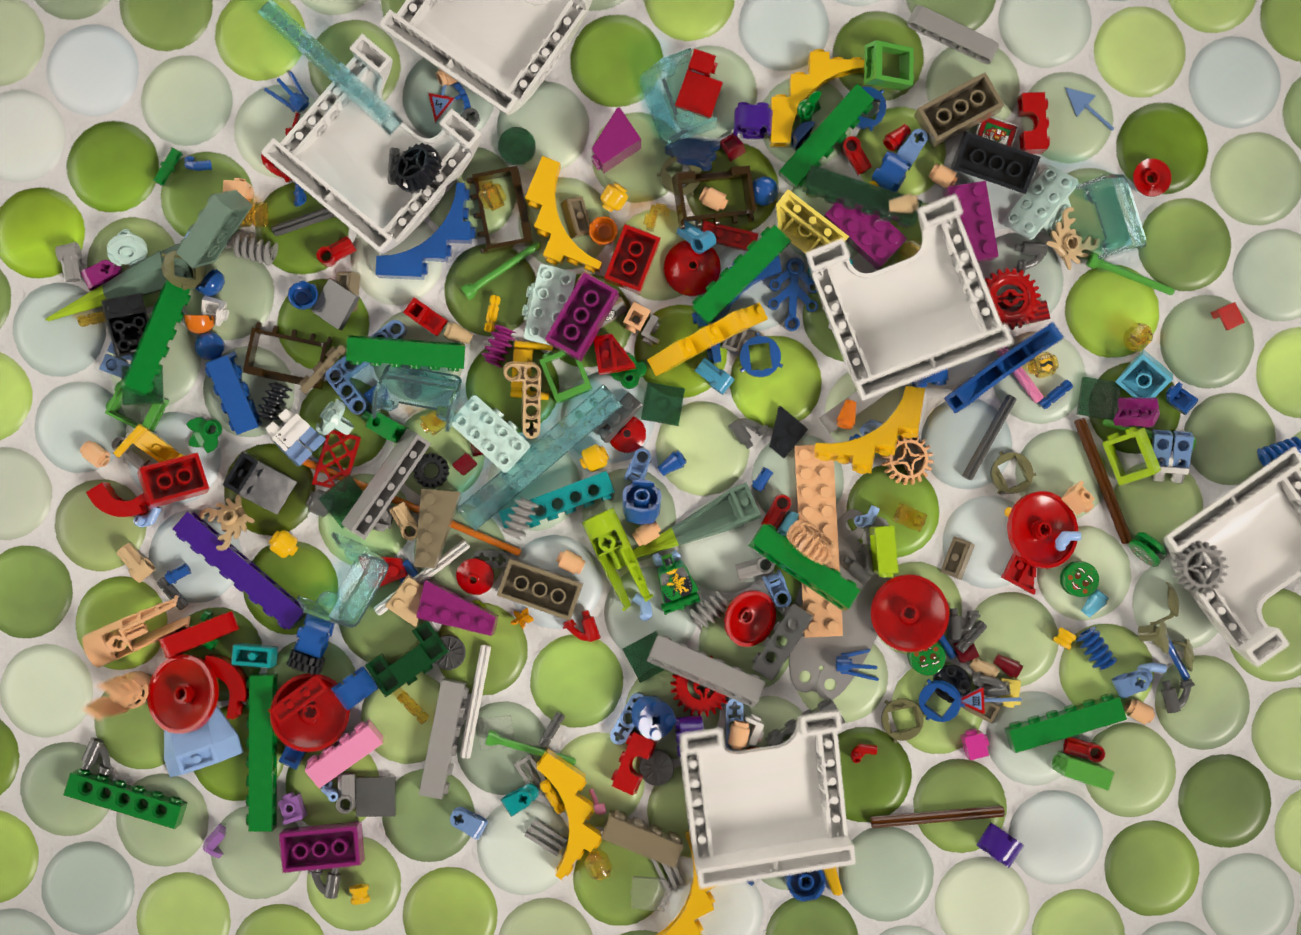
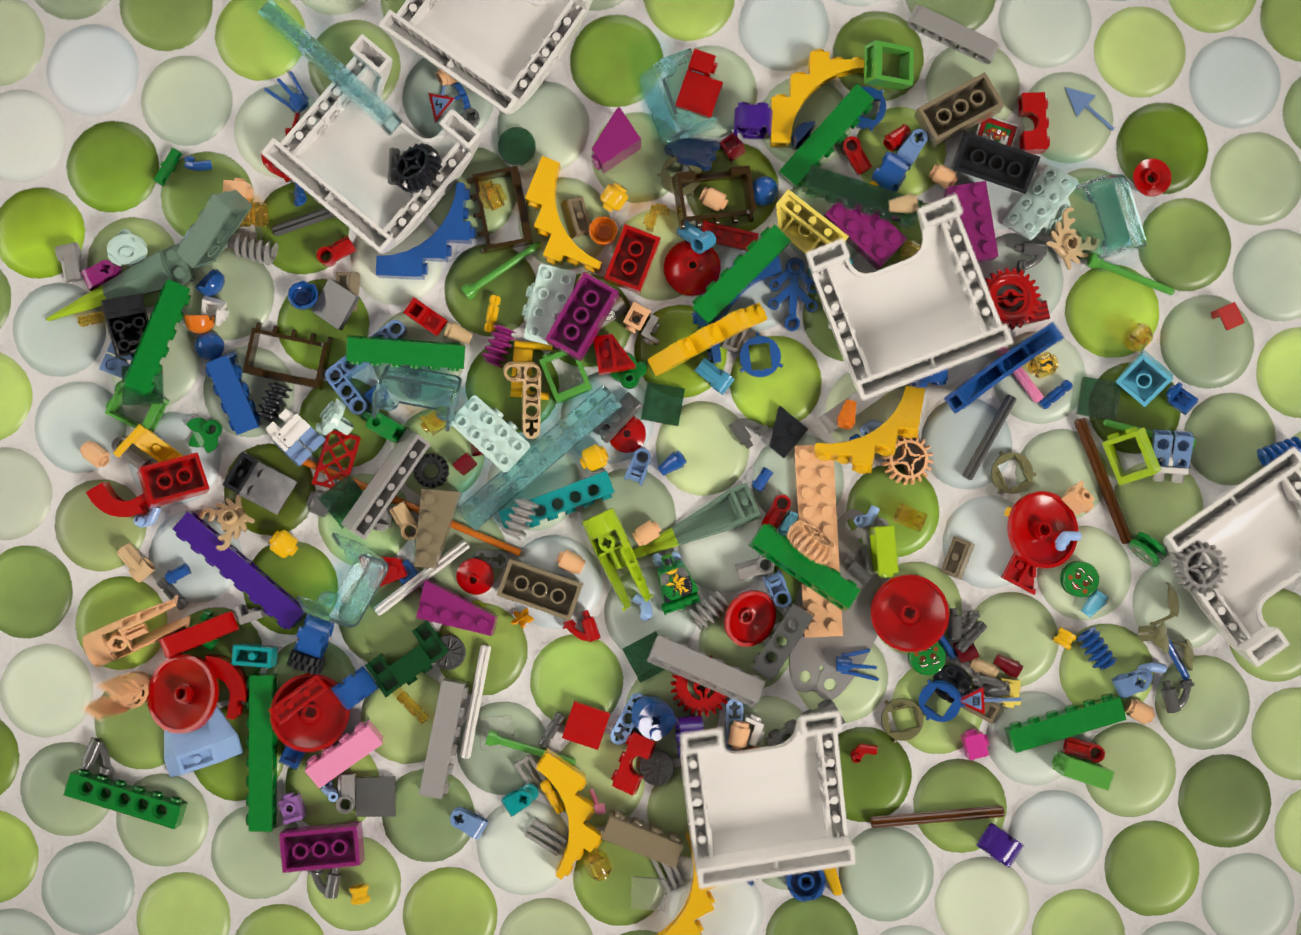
olive piece [161,250,206,290] -> none
medium lavender tile [203,824,226,858] -> none
dark tan wing [299,345,347,394] -> none
tan wing [385,575,424,627] -> none
blue brick [622,479,661,524] -> none
green plate [797,91,822,123] -> none
magenta bracket [1114,398,1160,427] -> none
none -> light grey bracket [234,604,268,625]
none -> red tile [562,700,611,750]

